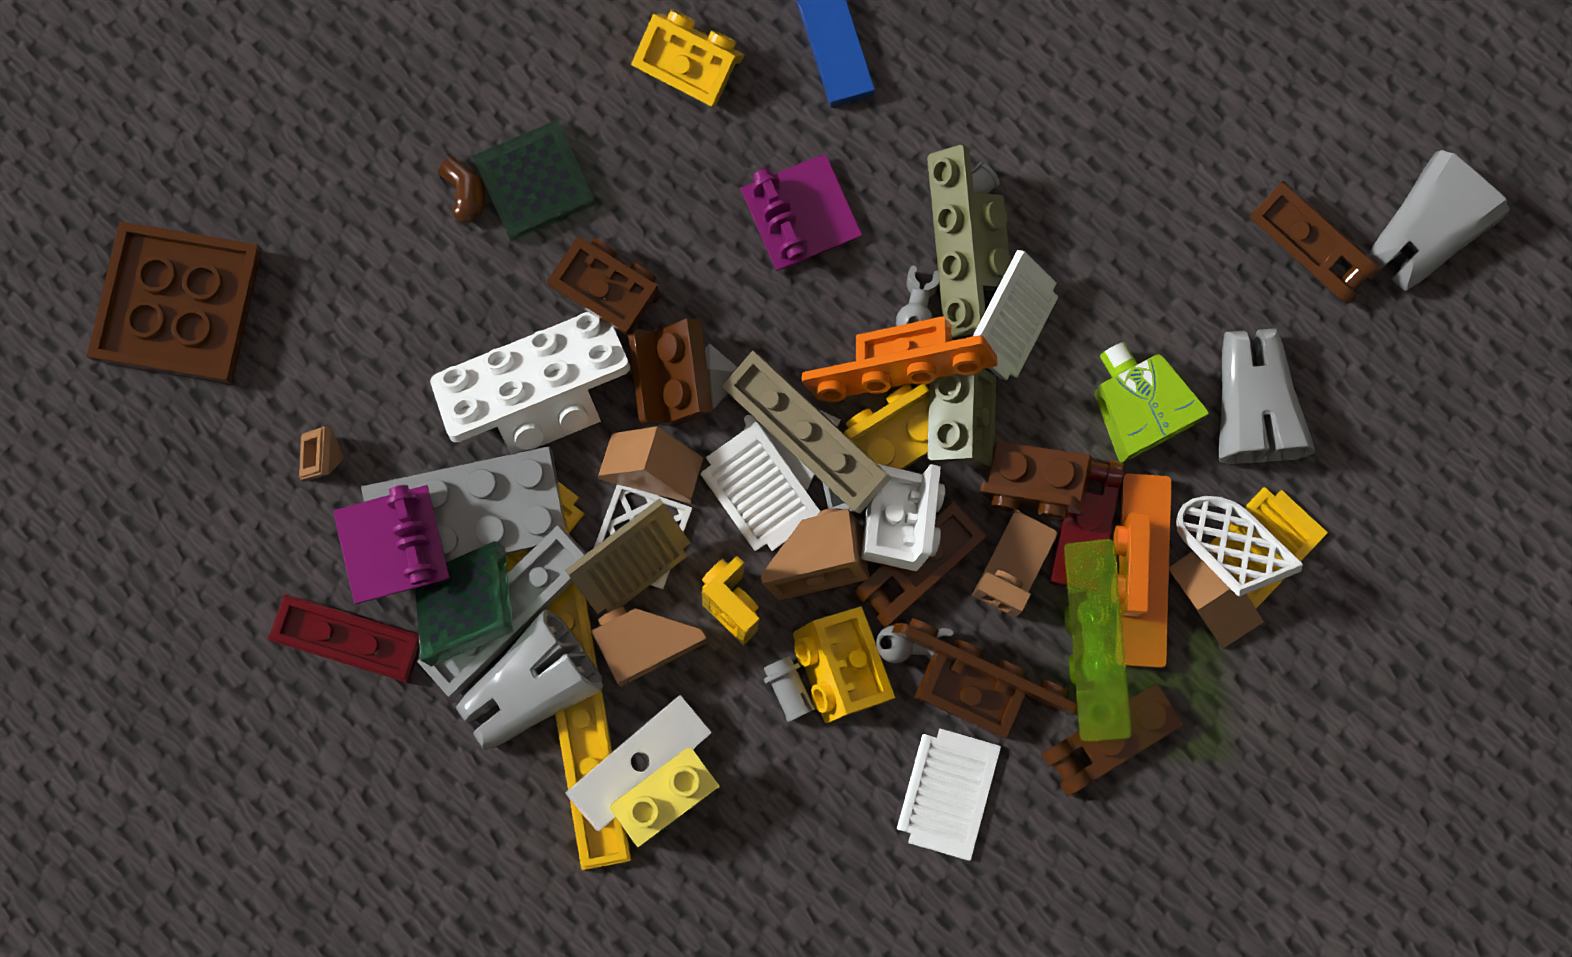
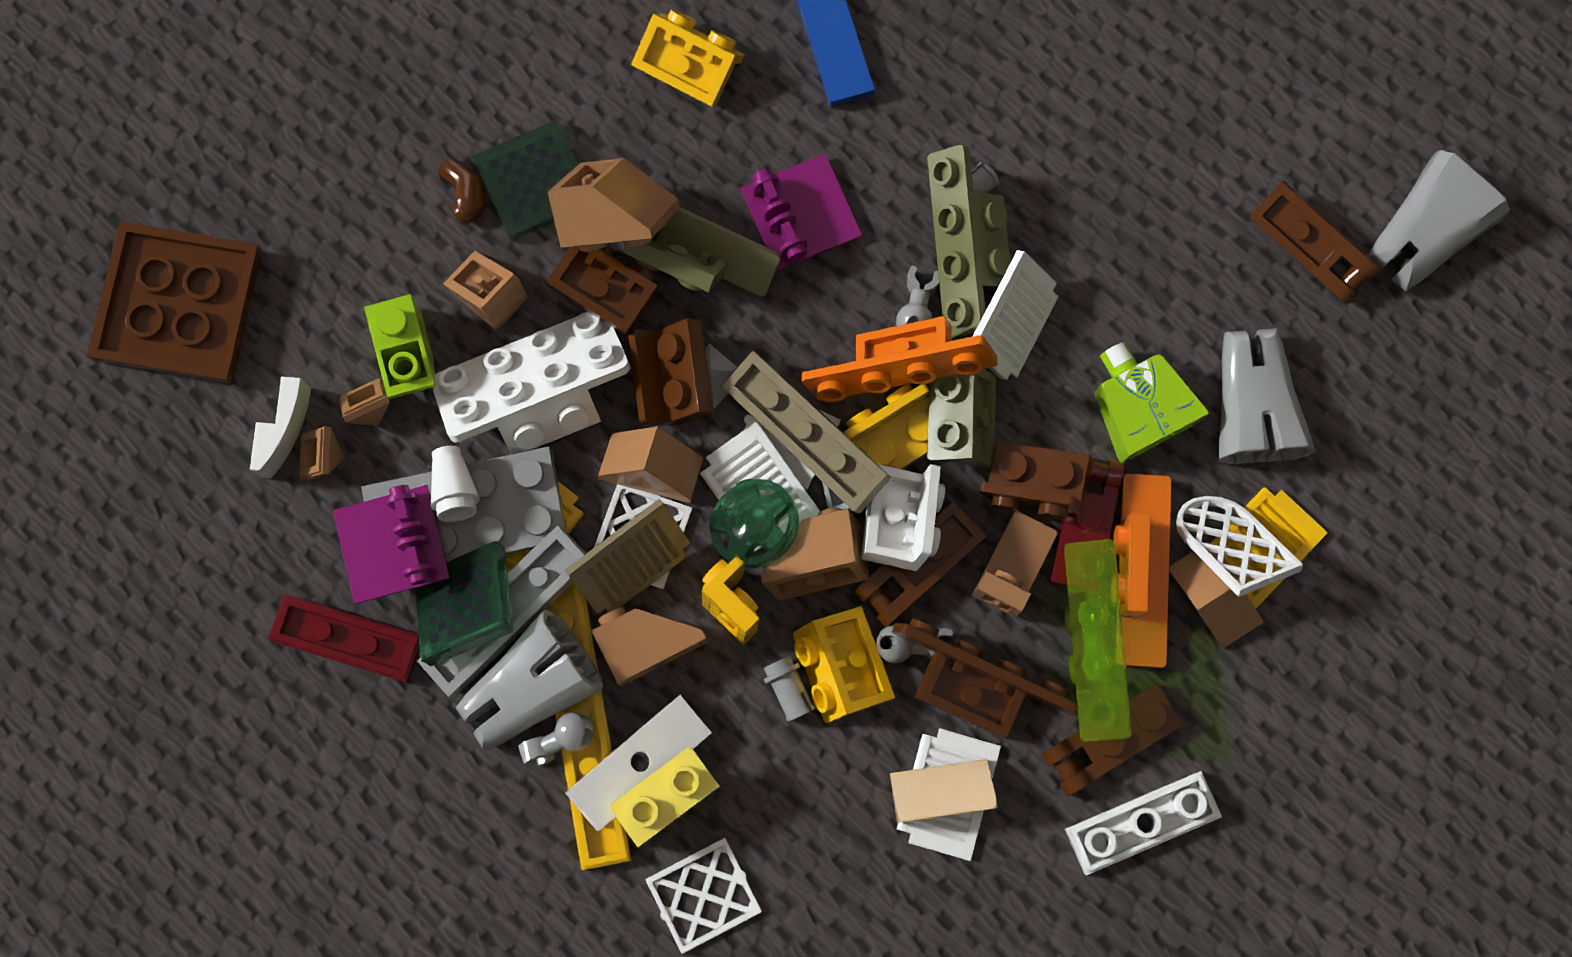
none -> white slope [250,377,311,479]
none -> medium nougat slope [339,378,390,426]
none -> lime slope [364,294,436,399]
none -> white cone [431,446,480,522]
none -> medium nougat slope [443,251,528,332]
none -> light grey arm [518,712,594,767]
none -> medium nougat slope [548,158,680,252]
none -> olive bracket [623,207,782,297]
none -> white window [645,838,762,954]
none -> clear green wheel [709,478,799,568]
none -> tan slope [890,759,998,823]
none -> white tile [1065,771,1222,875]

